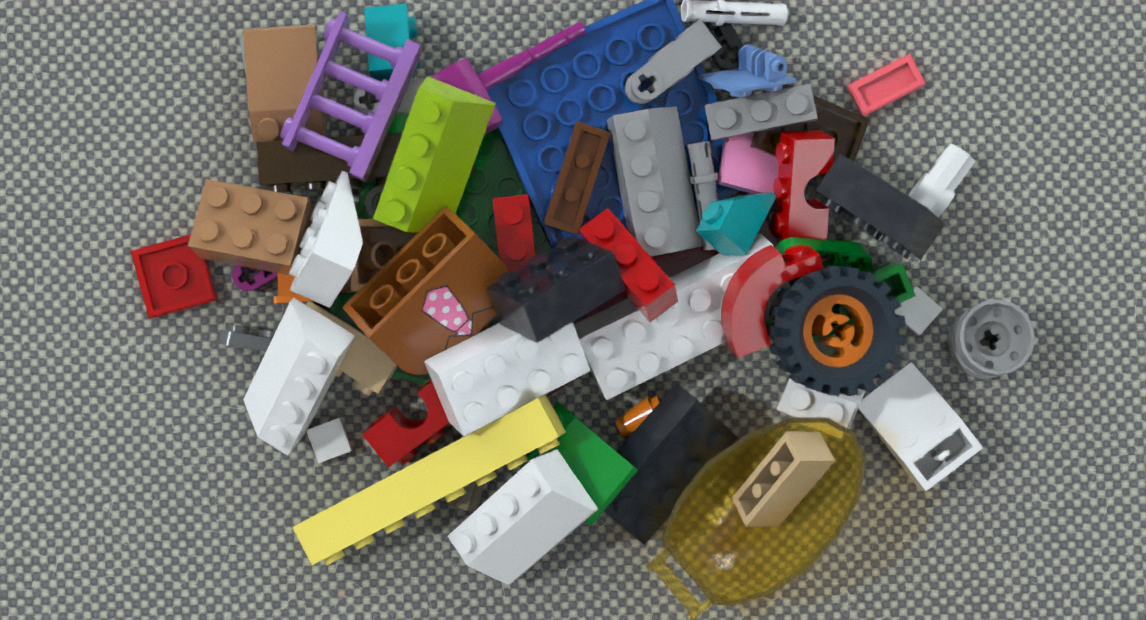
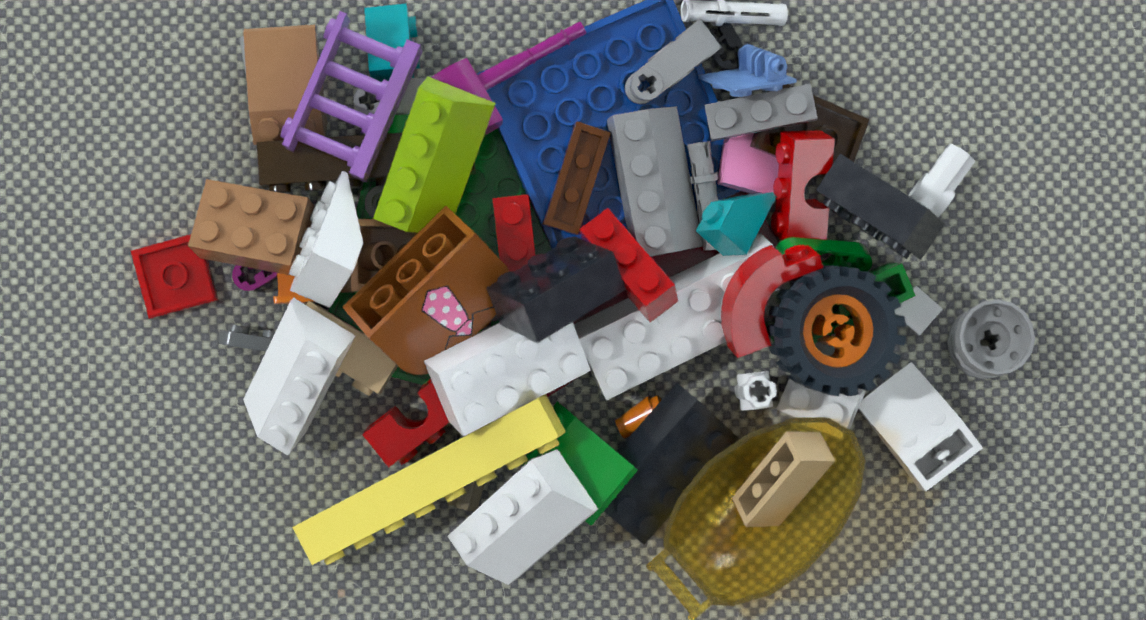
white tile [306,418,353,463] -> none
coral tile [847,54,926,117] -> none
none -> white piece [735,371,776,411]

